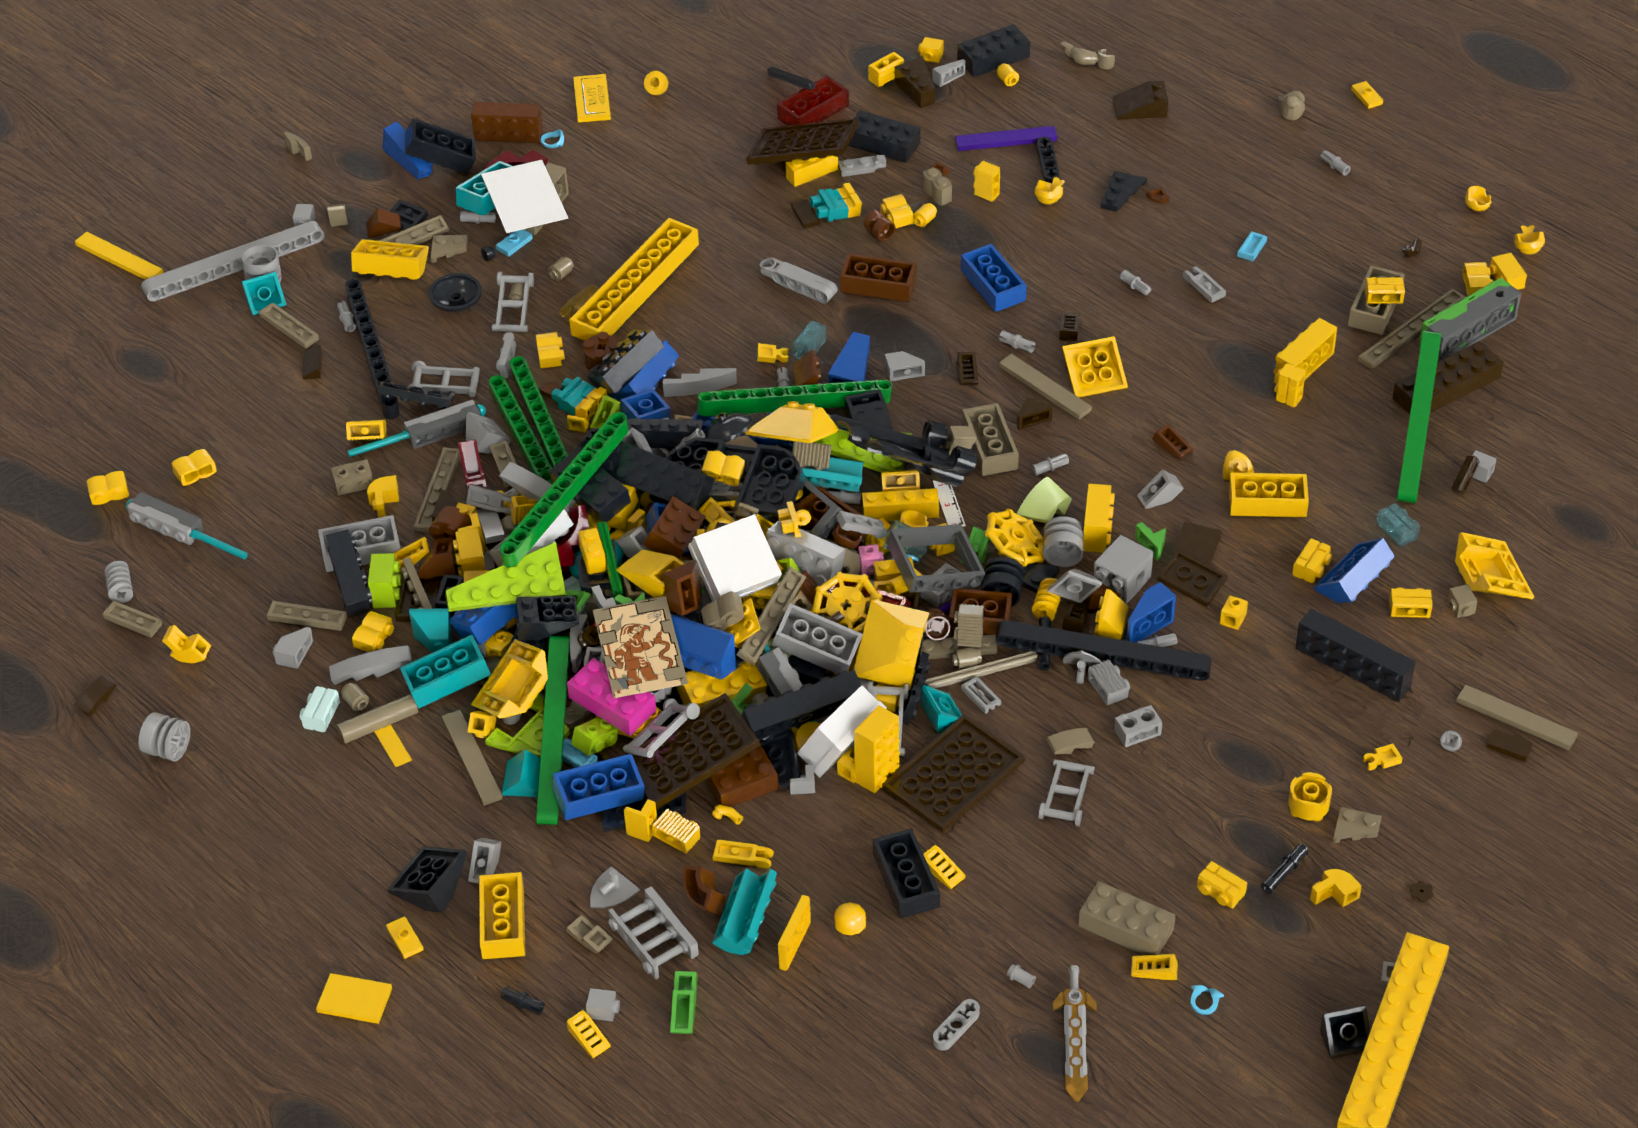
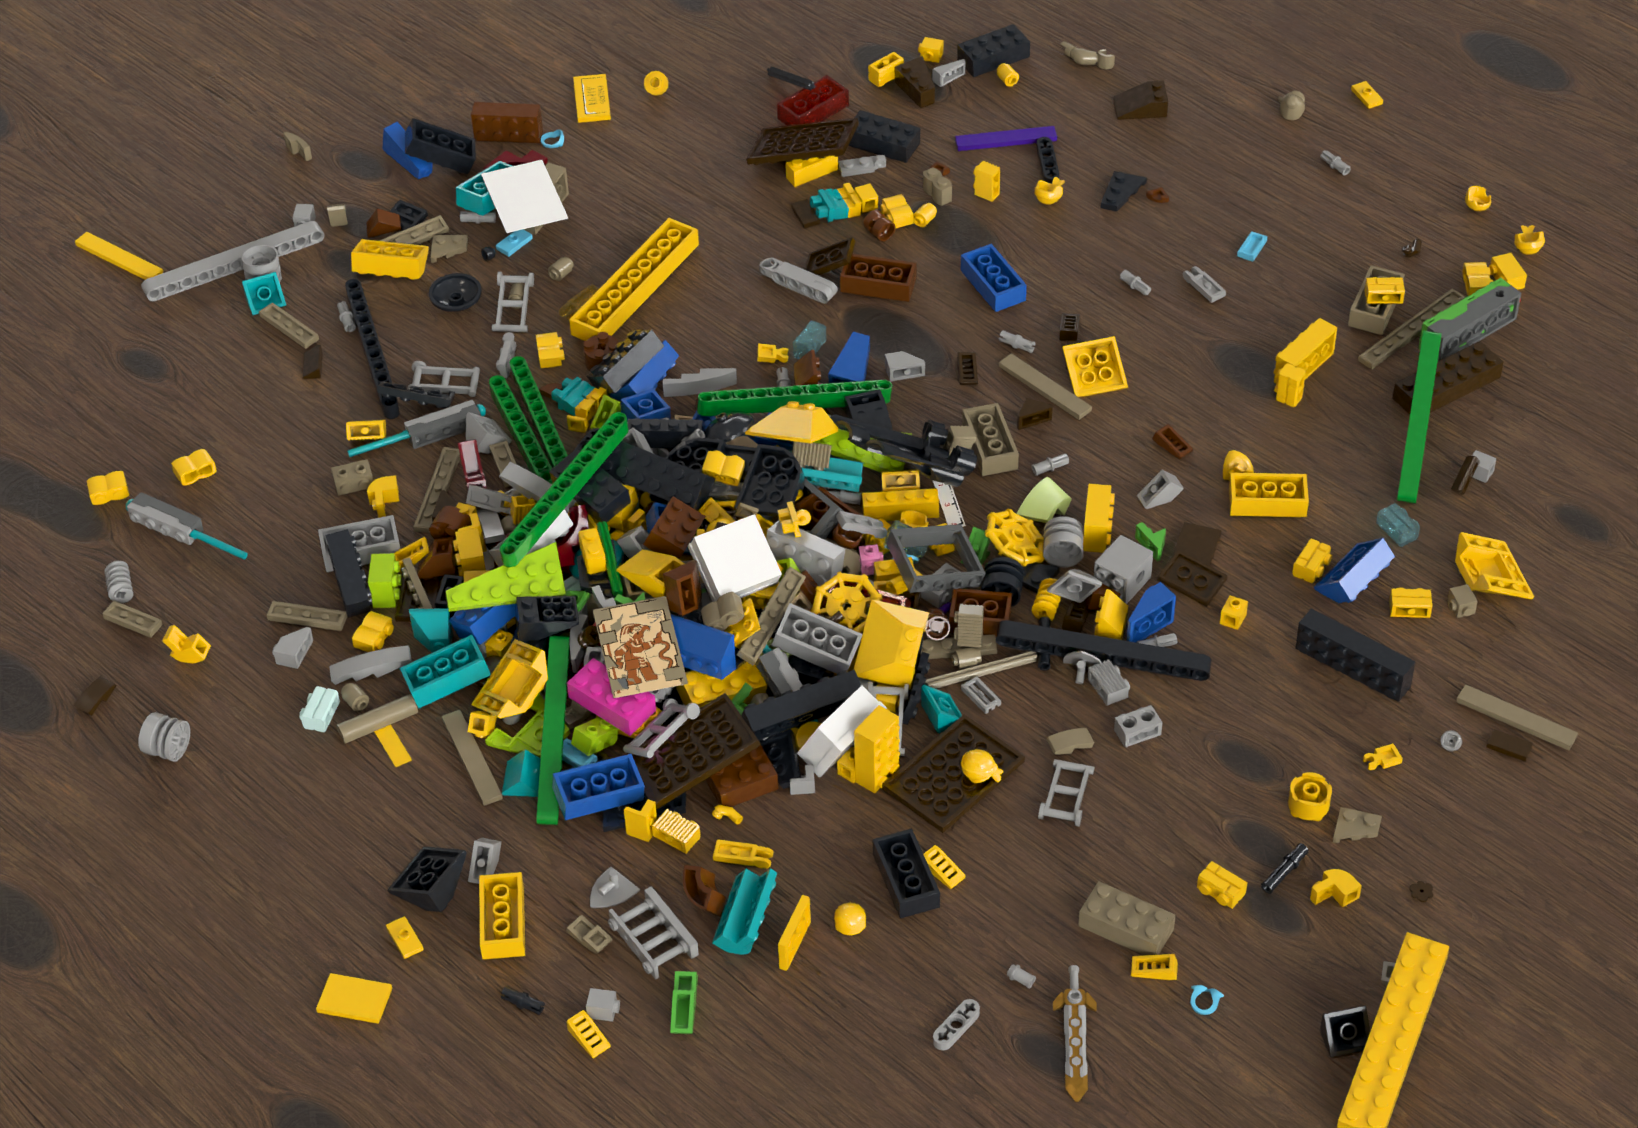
none -> dark brown tile [804,237,856,275]
none -> yellow brick [854,184,878,213]
none -> yellow hat [961,749,1003,783]

